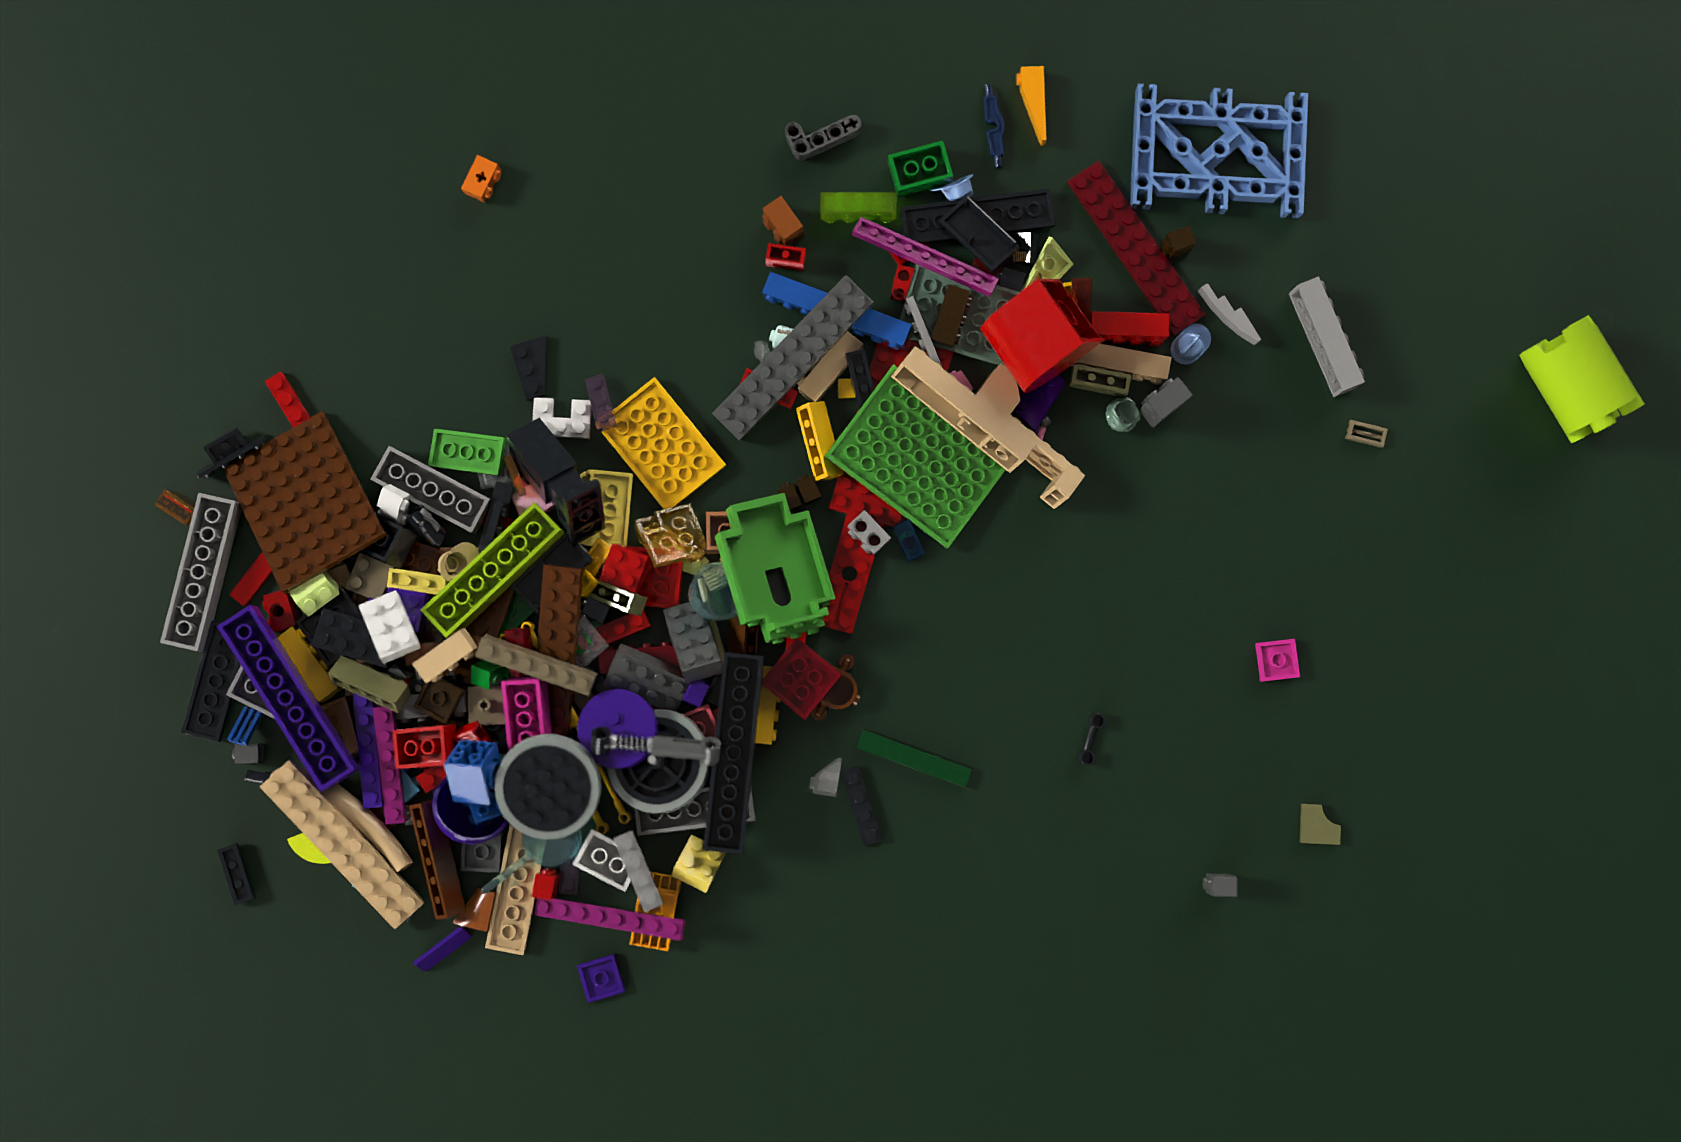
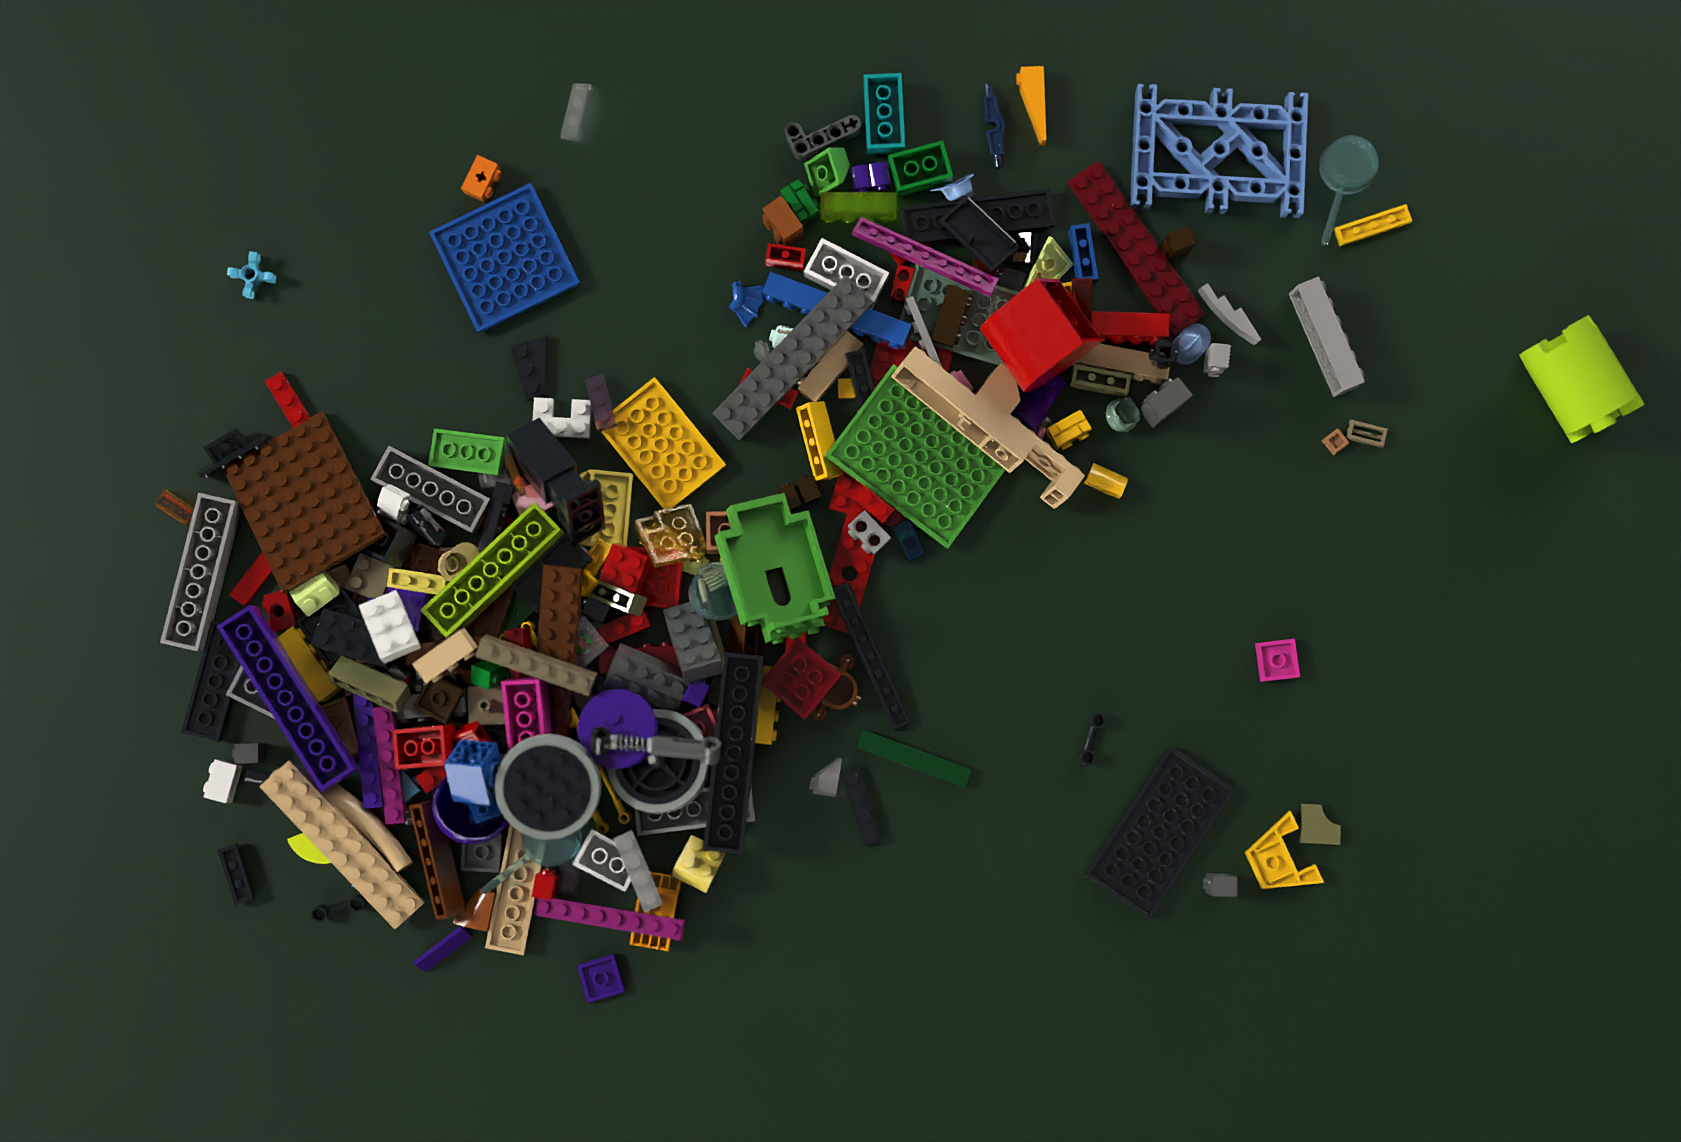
blue tile [227,706,263,746] -> none
none -> white brick [203,759,243,803]
none -> medium azure pin [227,251,277,299]
none -> black bar [311,894,366,923]
none -> blue plate [429,183,580,333]
none -> clear slope [560,84,592,142]
none -> blue arm [729,281,764,327]
none -> green brick [780,179,820,225]
none -> bright green slope [804,148,850,199]
none -> white brick [804,238,889,309]
none -> black tile [833,582,911,730]
none -> dark purple brick [850,162,891,195]
none -> red brick [854,485,894,525]
none -> teal brick [864,73,905,155]
none -> yellow brick [1046,410,1092,450]
none -> blue brick [1068,223,1099,287]
none -> yellow brick [1084,463,1128,499]
none -> black plate [1084,746,1235,919]
none -> black brick [1149,340,1178,369]
none -> light grey brick [1203,343,1231,377]
none -> yellow wing [1245,811,1324,889]
none -> clear light blue piece [1319,135,1379,245]
none -> medium nougat tile [1321,428,1349,455]
none -> yellow tile [1334,204,1413,247]

